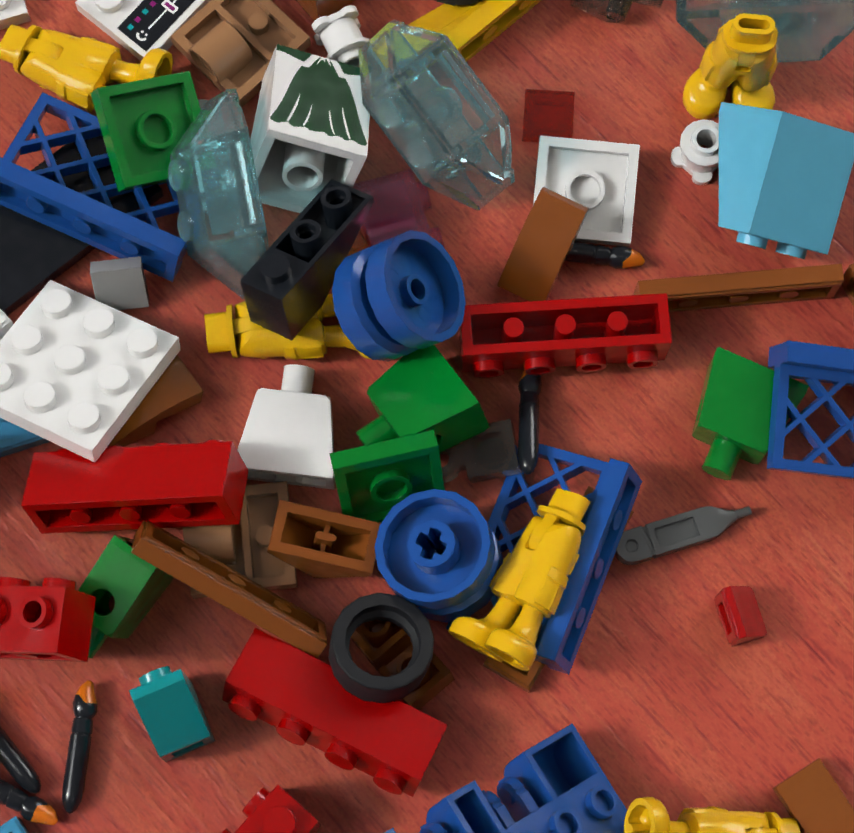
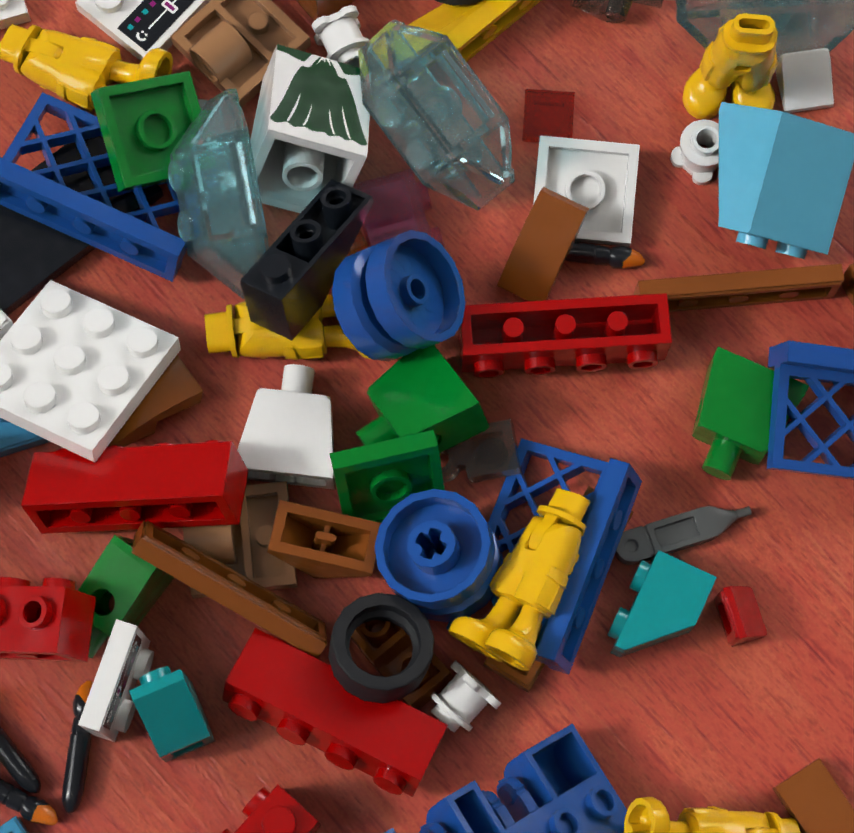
light grey tile [90,256,149,310] -> none
black piece [518,369,542,475] -> none
none -> white plate [78,619,154,742]
none -> white brick [430,660,502,733]
none -> teal slope [607,550,717,657]
none -> white slope [775,48,834,113]

